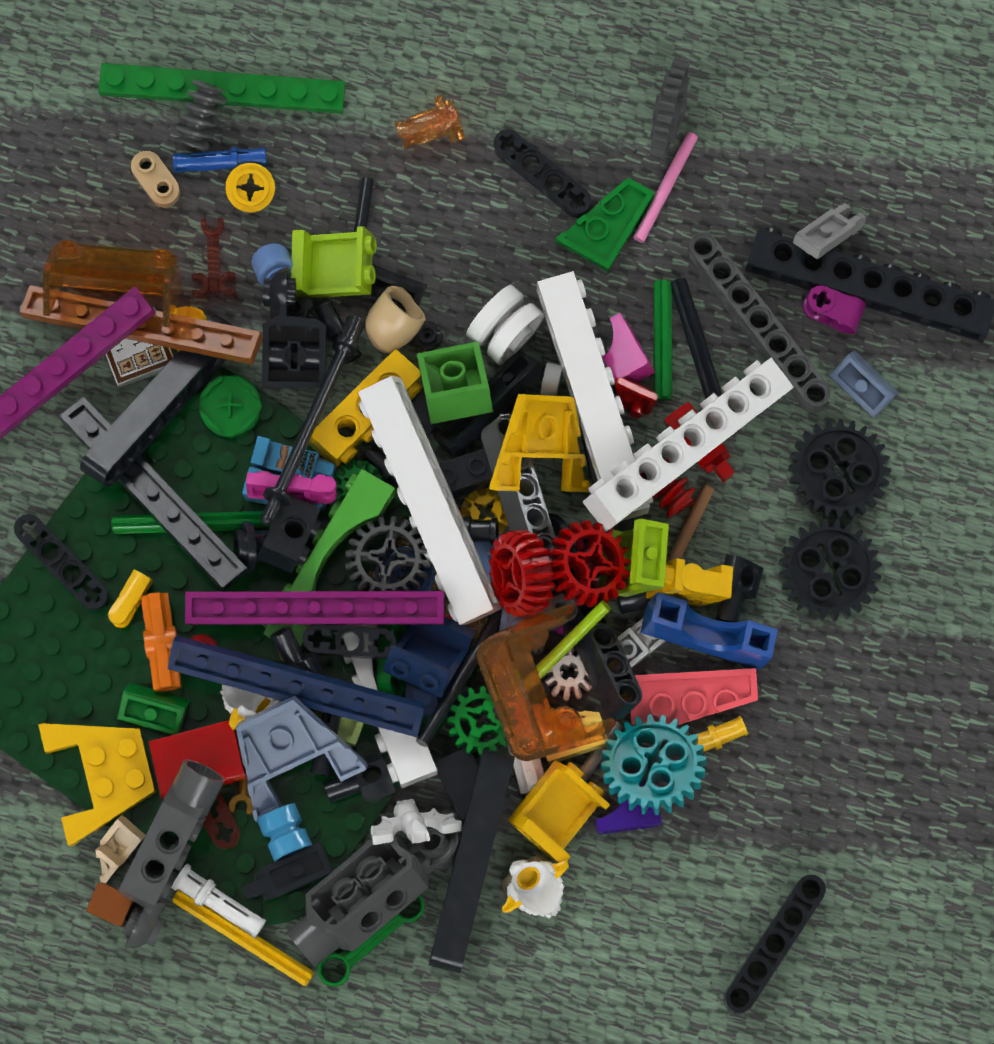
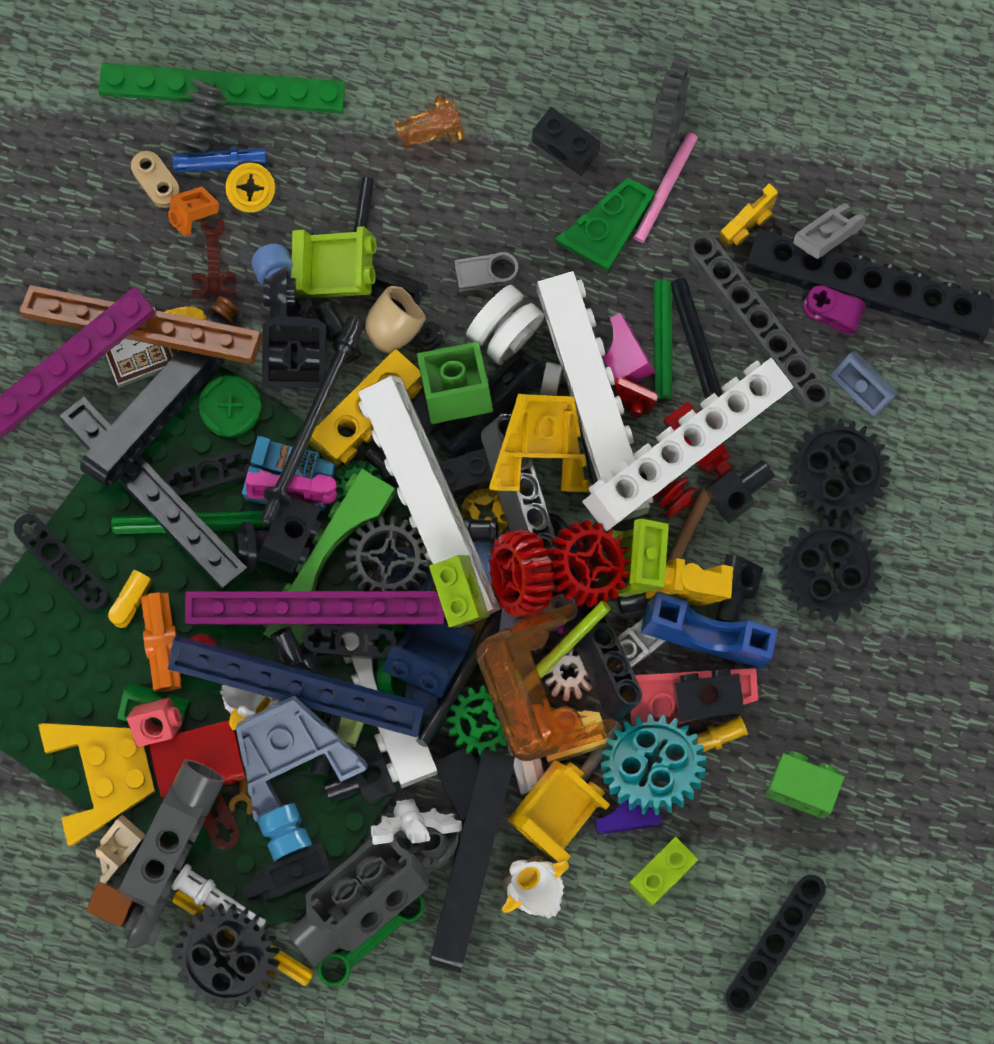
clear orange windscreen [43,240,182,327] -> none
black beam [494,129,591,218] -> none
none -> coral brick [127,698,182,747]
none -> black beam [165,449,253,499]
none -> orange bracket [168,186,219,237]
none -> black gear [174,903,280,1010]
none -> dark orange bush [209,296,241,324]
none -> lime brick [429,555,490,628]
none -> light grey piece [455,252,518,292]
none -> black brick [532,107,601,176]
none -> lime brick [628,837,698,909]
none -> black brick [673,668,745,721]
none -> black piece [705,460,775,524]
none -> yellow wing [719,183,778,249]
none -> bright green slope [764,751,844,819]

